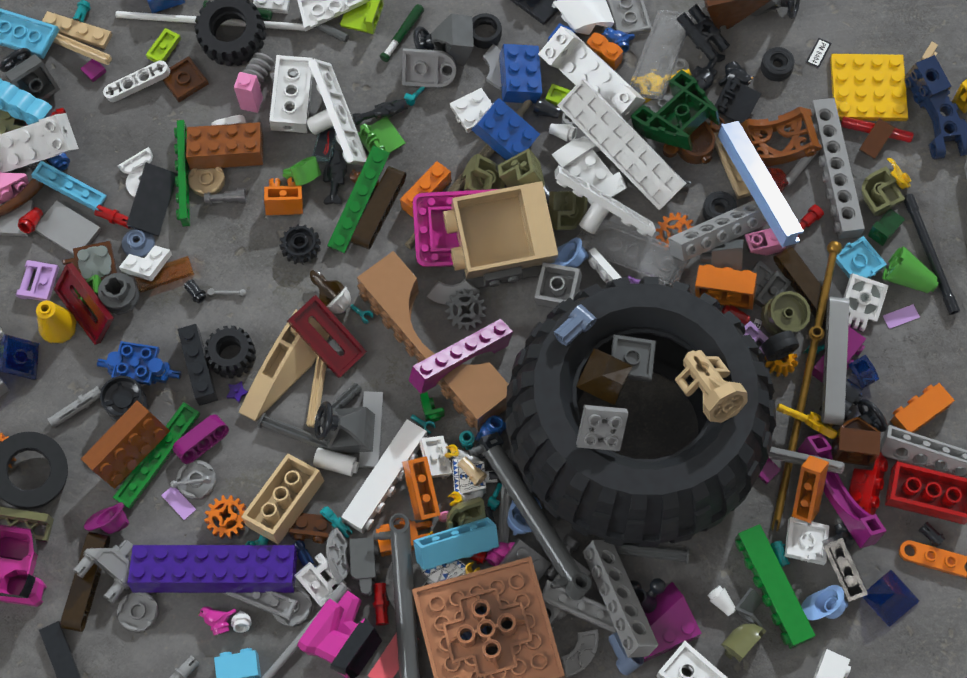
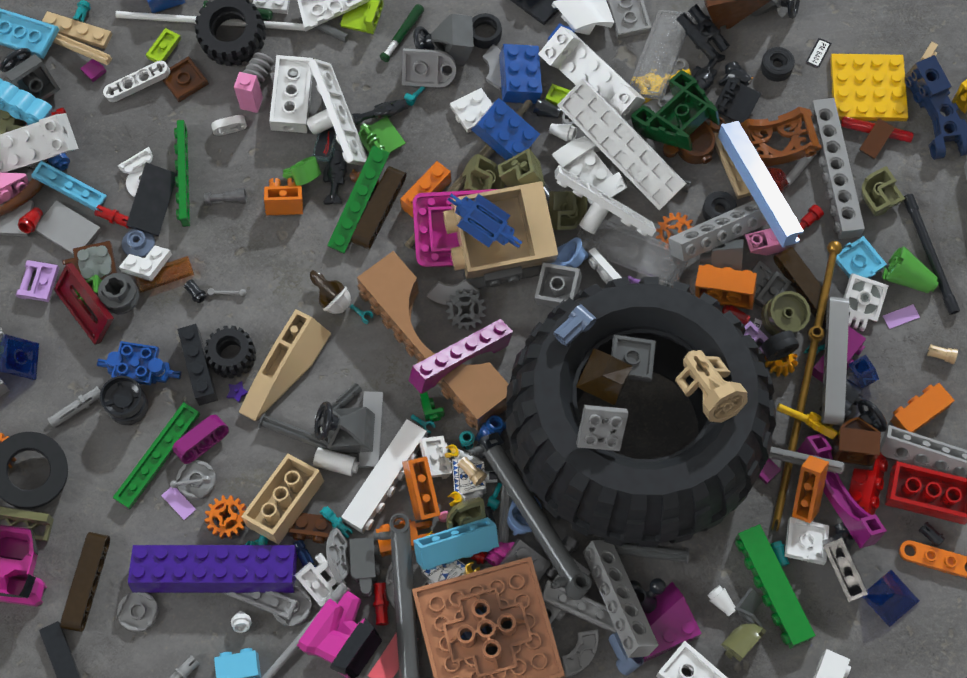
yellow cone [36,300,77,344] -> none
light grey connector [73,540,133,604] -> none
dark orange brick [81,401,170,489] -> none
magenta piece [84,502,129,534] -> none
dark orange brick [186,122,263,170] -> none
tan tile [188,167,225,197] -> none
dark pink animal [198,606,237,635] -> none
black gear [280,224,321,265] -> none
dark red piece [287,295,367,378] -> none
tan axle [306,355,327,428] -> none
orange brick [586,32,623,71] -> none
blue animal [602,28,635,54] -> none
light blue piece [801,585,848,621] -> none
dark green bracket [868,209,905,246] -> none
yellow plate [886,158,911,189] -> none
none -> blue piece [447,193,522,248]
none -> tan pin [927,344,958,364]

